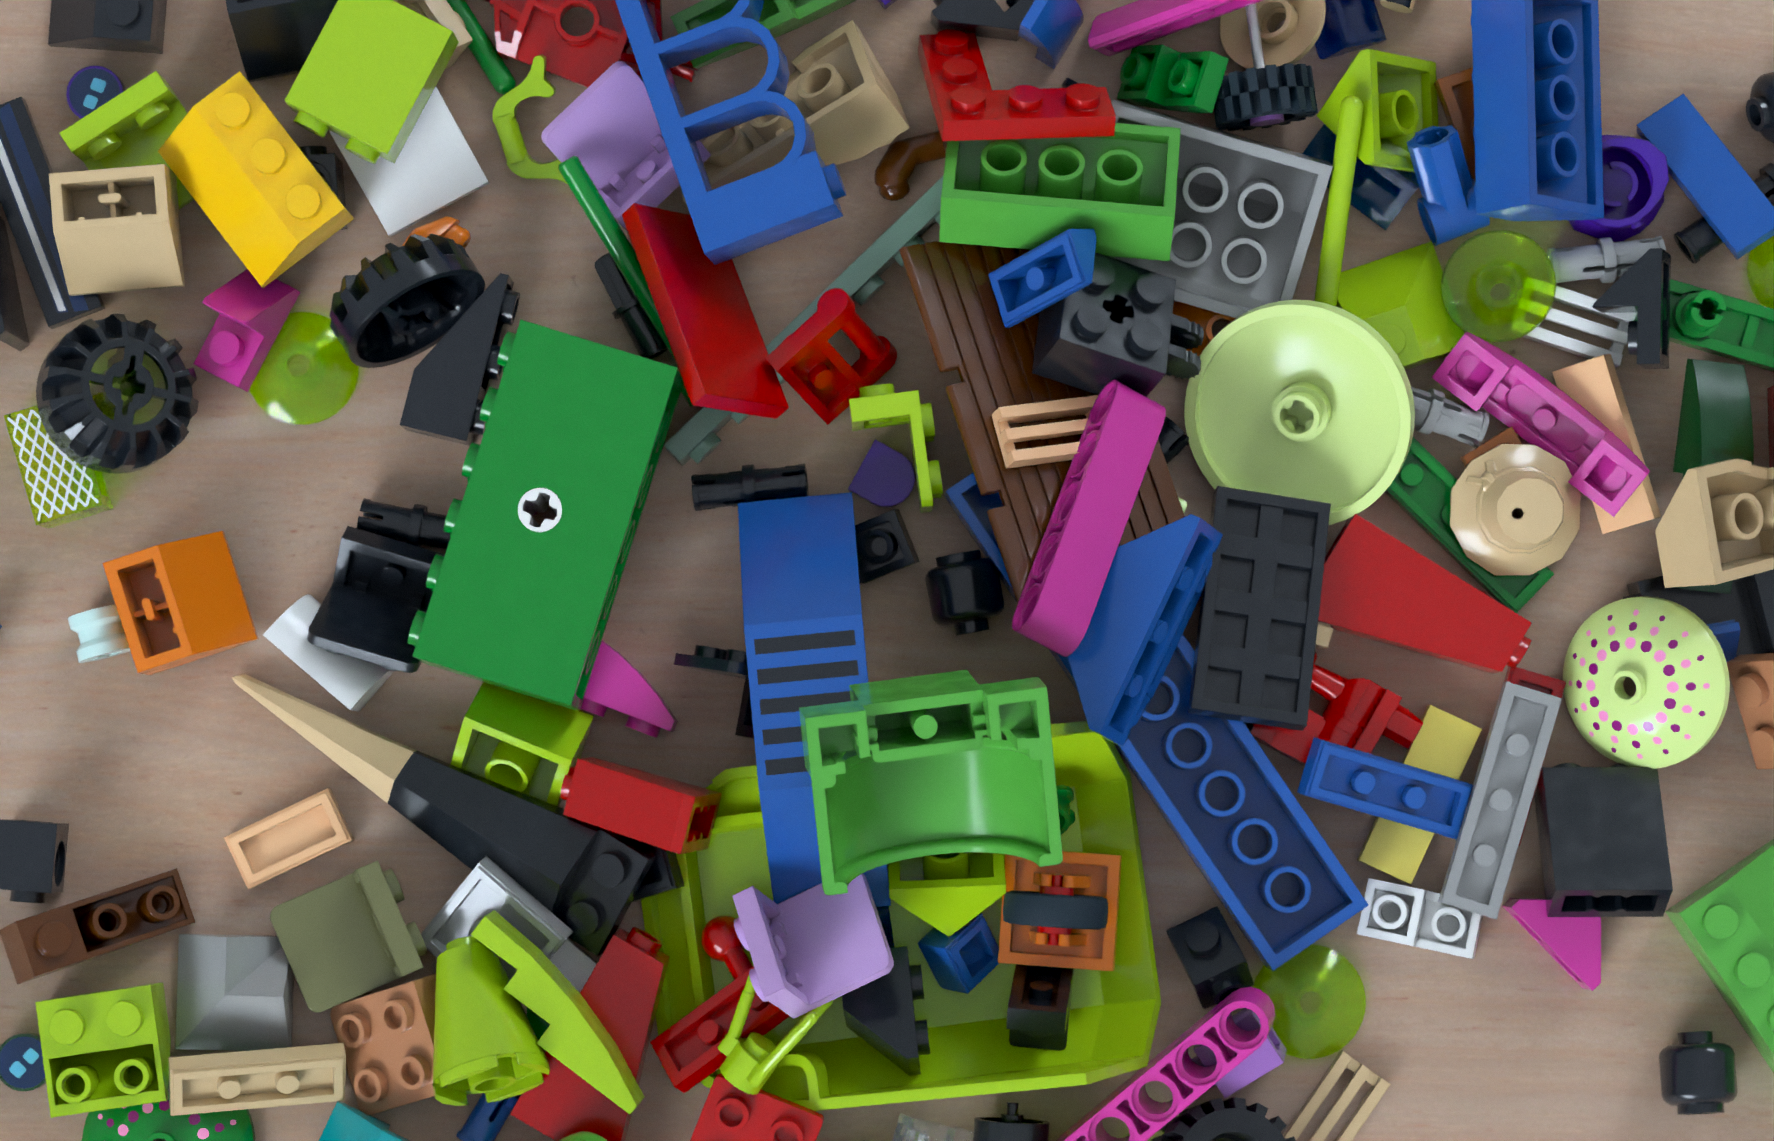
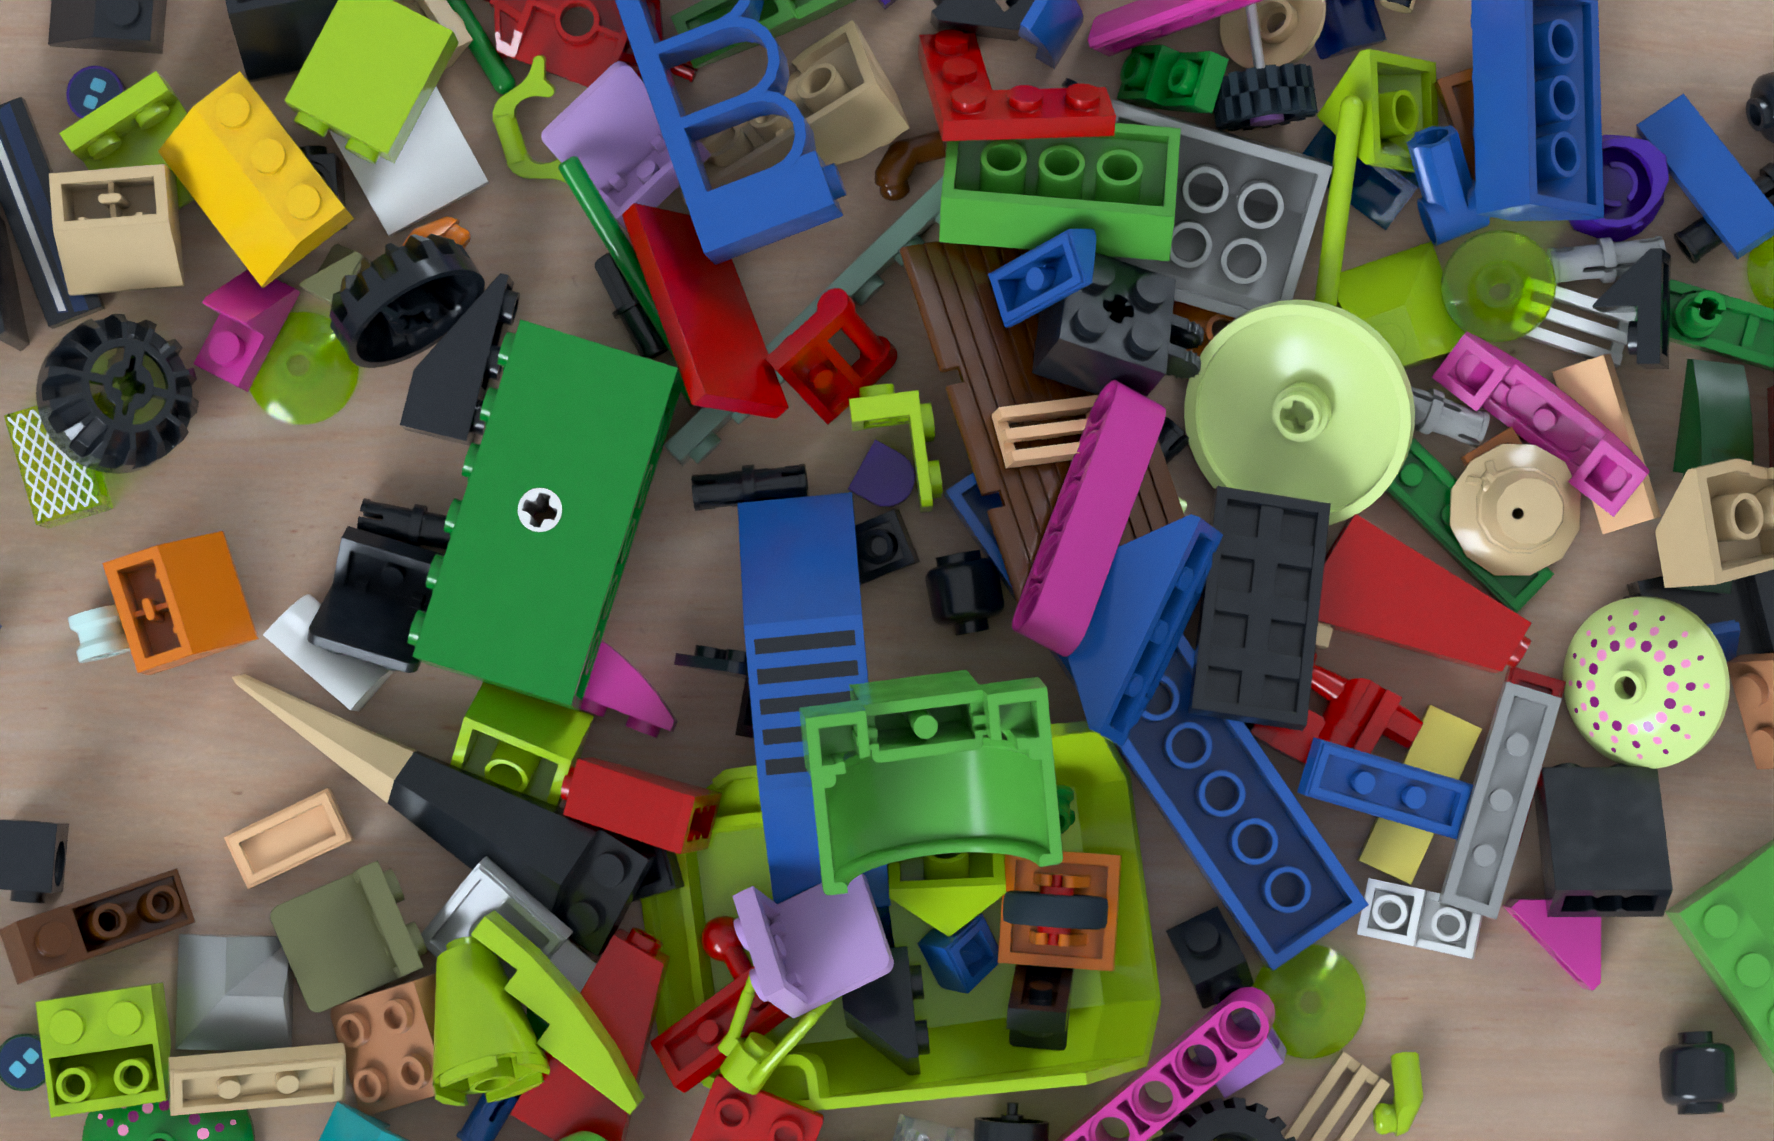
none -> olive slope [299,244,365,306]
none -> lime arm [1373,1052,1424,1136]

